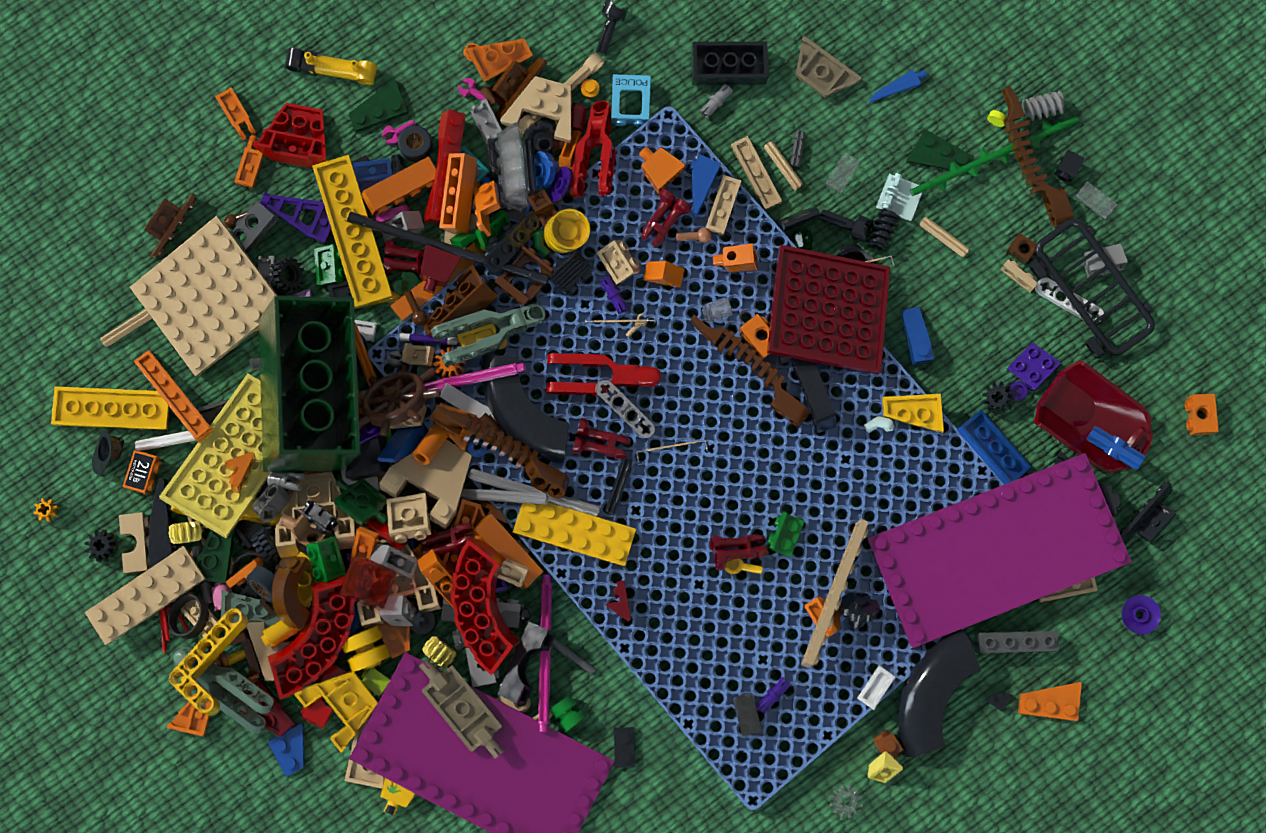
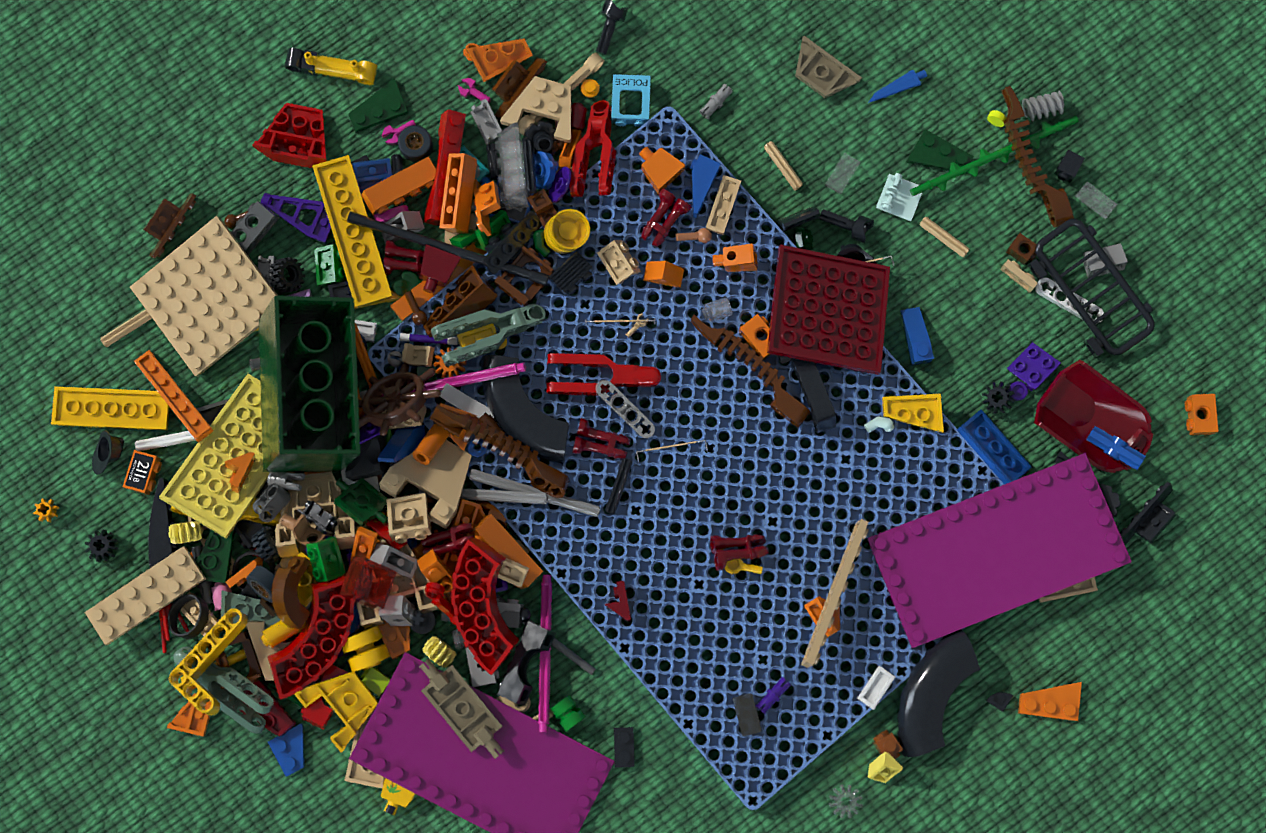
tan arch [119,512,150,574] -> none
orange hinge [215,87,257,140] -> none
orange hinge [234,135,264,189] -> none
reddish brown tile [480,86,503,106] -> none
yellow plate [513,502,636,567] -> none
dark purple pin [599,275,629,314] -> none
black brick [691,41,769,85] -> none
tan plate [731,136,782,211] -> none
green bracket [767,511,804,557] -> none
dark grey axle [790,131,806,168] -> none
black plant [839,593,880,628] -> none
black piece [867,209,902,251] -> none
dark grey brick [975,631,1059,654] -> none
dark purple dish [1121,595,1161,634] -> none
none -> red piece [424,582,456,625]

